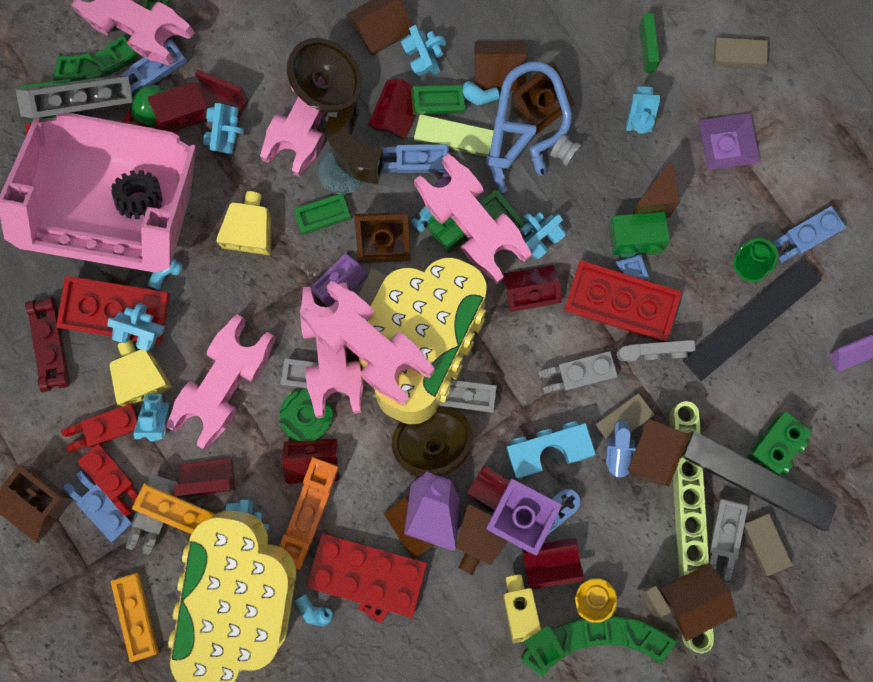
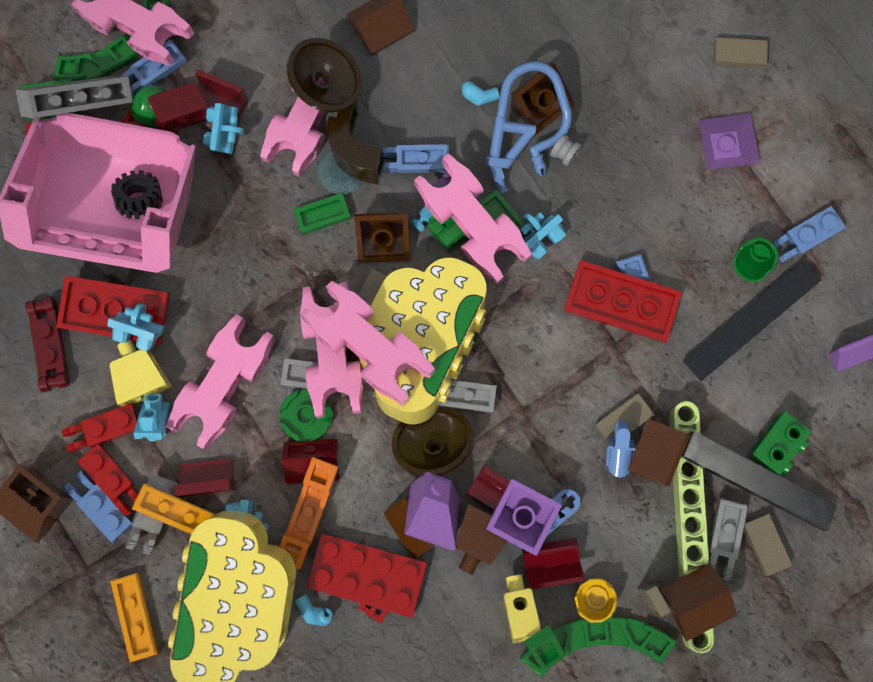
medium azure arm [147,258,182,291] -> none
light yellow torso [216,191,271,255] -> none
medium lavender slope [311,253,368,307] -> none
dark red panel [368,79,415,139] -> none
medium azure hips [401,25,446,76] -> none
green tile [411,85,465,115] -> none
yellowish green tile [414,114,493,157] -> none
reddish brown slope [474,41,527,91] -> none
dark red panel [503,265,562,312] -> none
medium azure arch [506,421,596,480] -> none
light grey hinge [538,351,618,394] -> none
green brick [609,212,670,257] -> none
light grey hinge [616,340,695,362] -> none
medium azure hips [626,86,660,134] -> none
reddish brown slope [633,163,680,218] -> none
green tile [639,13,659,73] -> none

